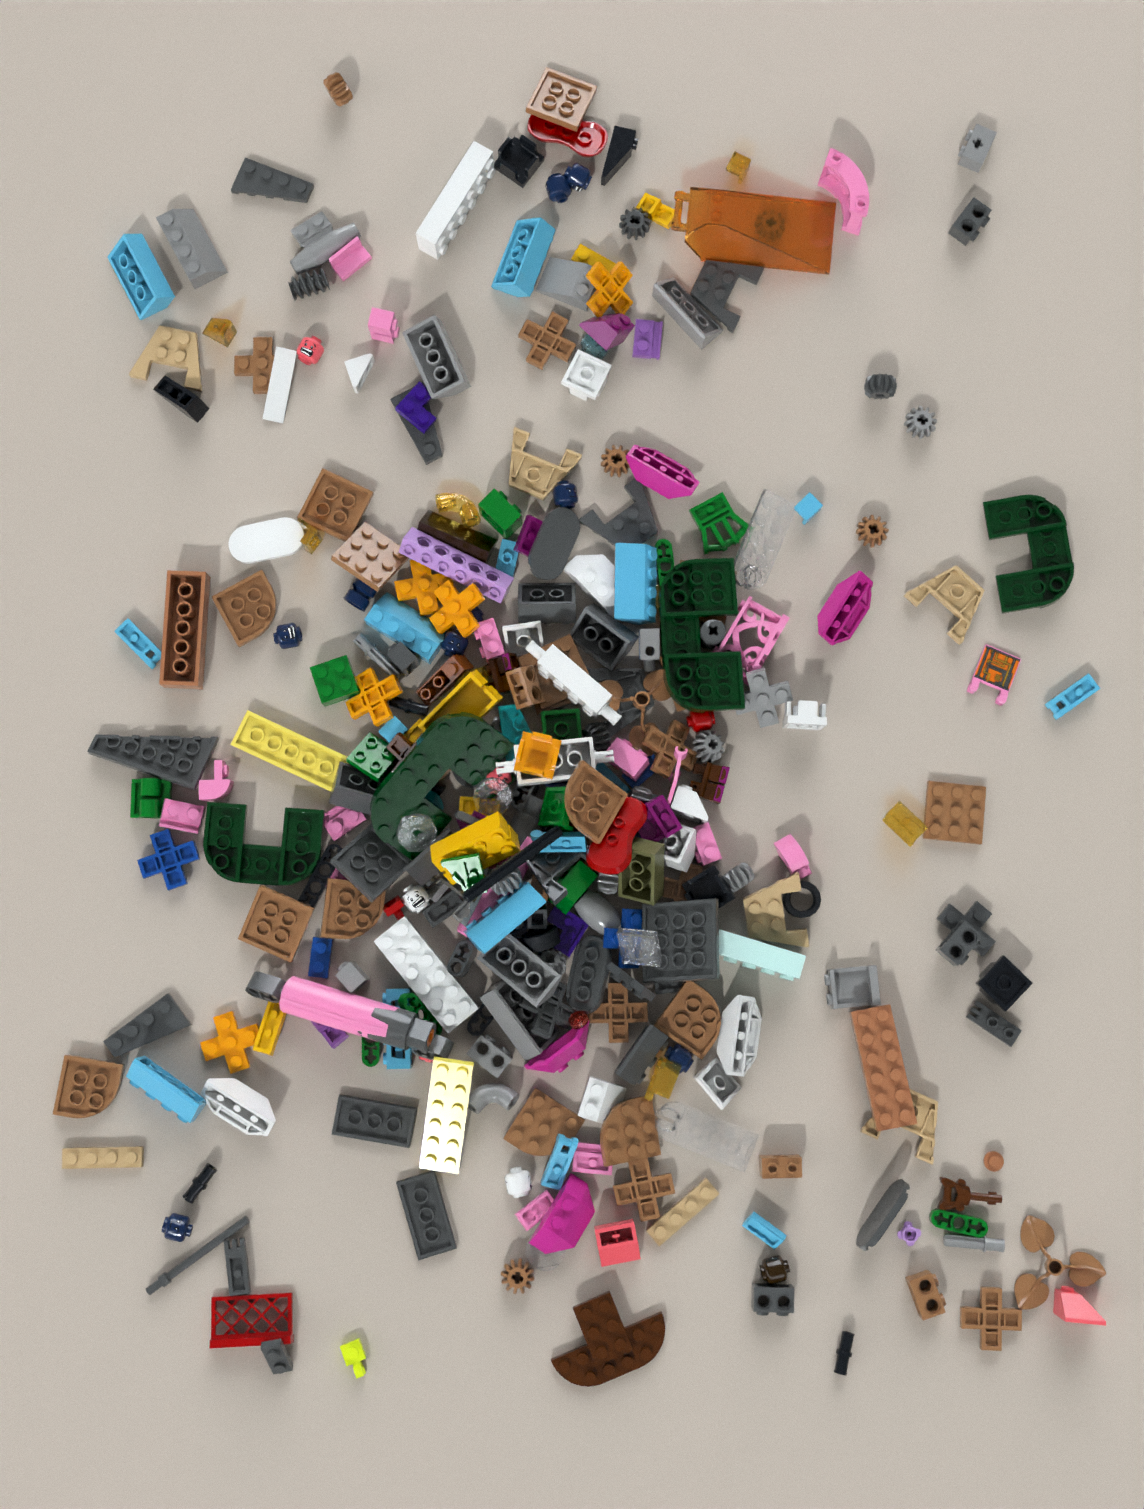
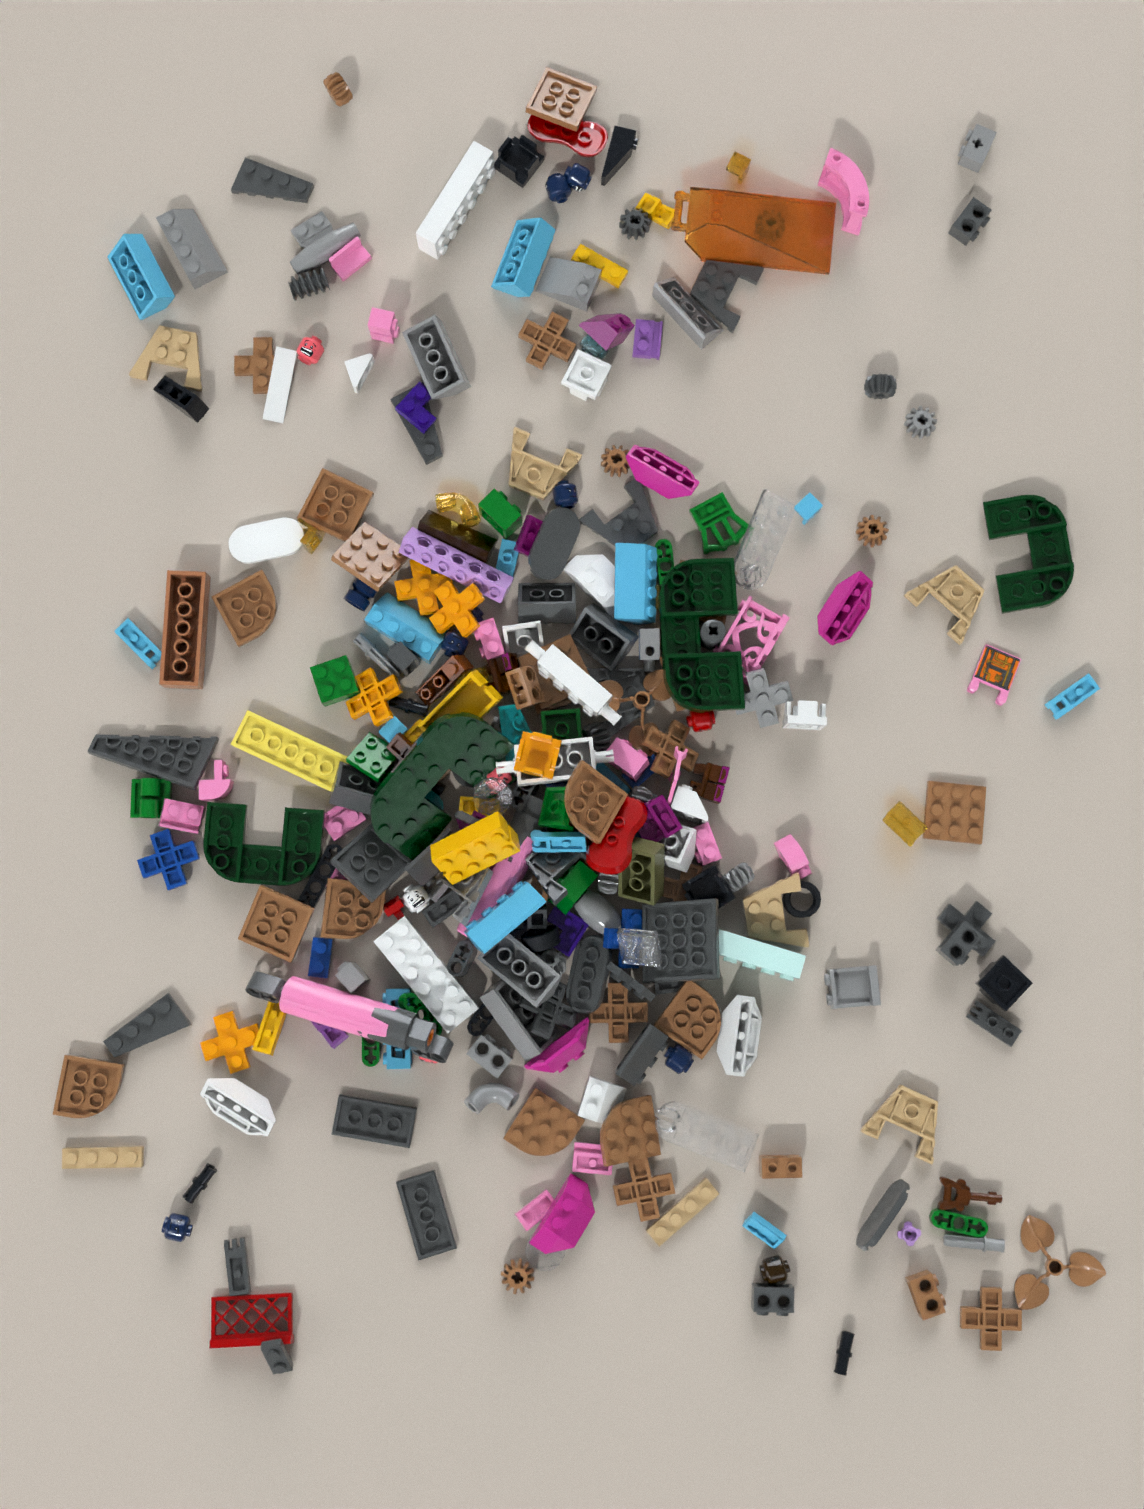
medium azure slope [126,1056,207,1123] -> none
dark grey bar [146,1216,250,1295] -> none
clear yellow slope [202,318,237,347] -> none
dark blue head [273,623,303,649] -> none
neon yellow plate [340,1338,366,1378] -> none
clear plate [397,814,437,852] -> none
plate [419,1056,474,1174] -> none
wing [441,853,488,893] -> none
black axle [462,826,563,903] -> none
light grey gear [490,861,522,896] -> none
white head [504,1166,532,1198] -> none
medium azure plate [541,1133,578,1190] -> none
reddish brown plate [551,1291,665,1387] -> none
clear red tile [568,1011,589,1029] -> none
light orange plate [586,262,633,317] -> none
coral slope [594,1218,641,1267] -> none
clear yellow panel [644,1057,681,1101] -> none
light grey gear [692,730,725,763] -> none
white slope [693,1057,742,1110] -> none
nougat brick [850,1004,917,1131] -> none
nougat plate [983,1151,1004,1172] -> none
coral slope [1053,1286,1106,1326] -> none

